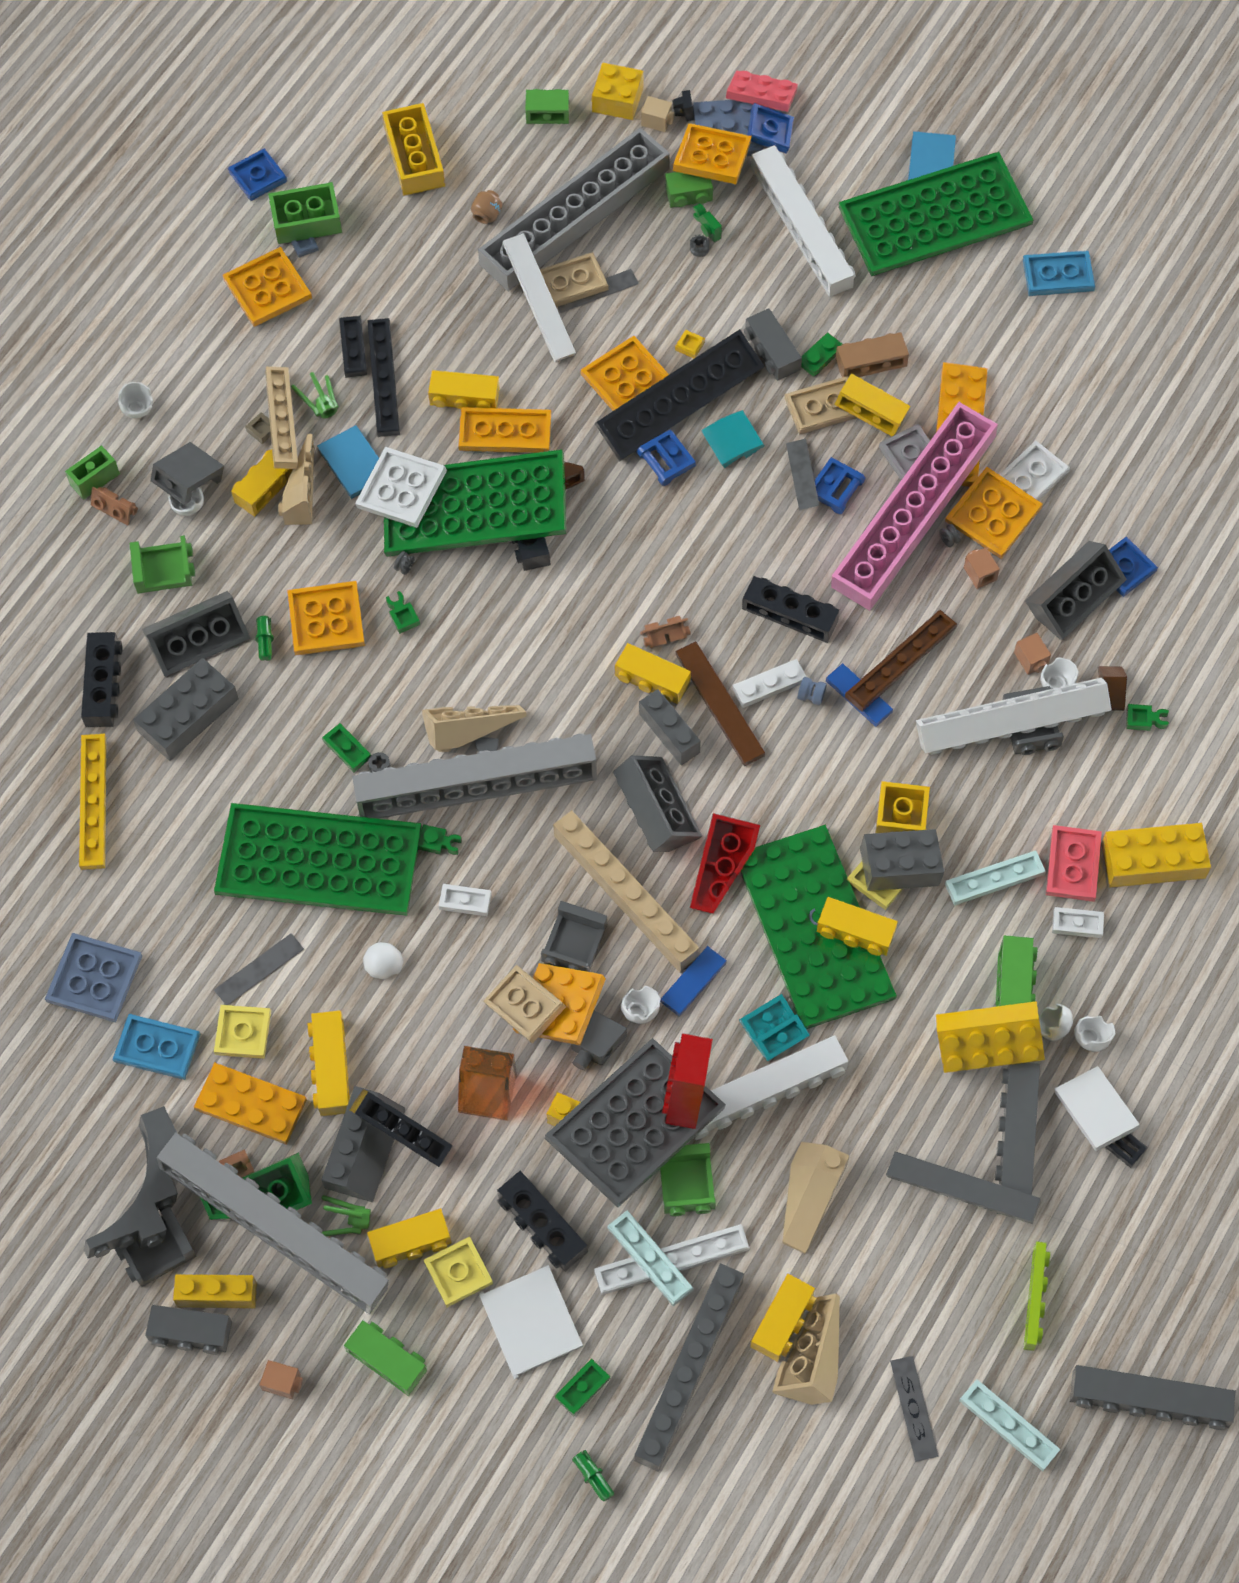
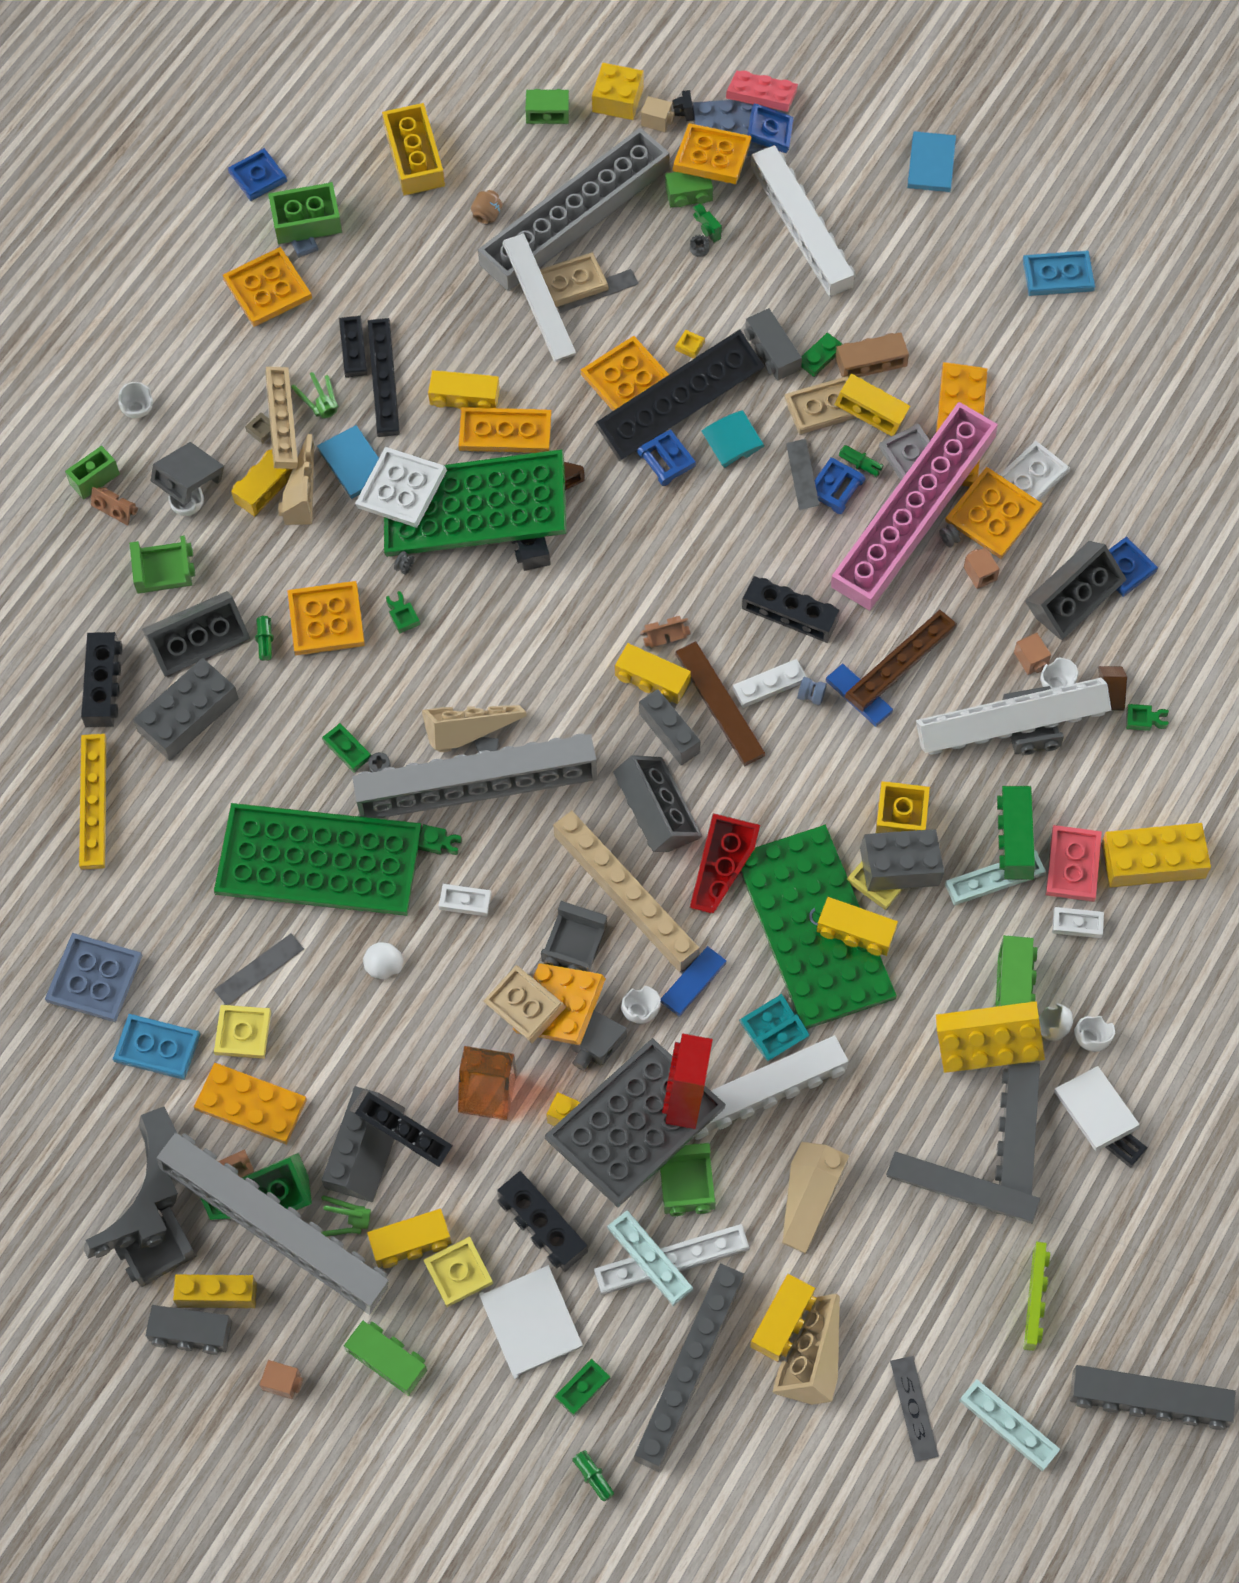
yellow brick [307,1010,350,1116] -> none
green plate [838,151,1034,277] -> none
none -> green axle [839,445,884,478]
none -> green brick [997,786,1035,880]

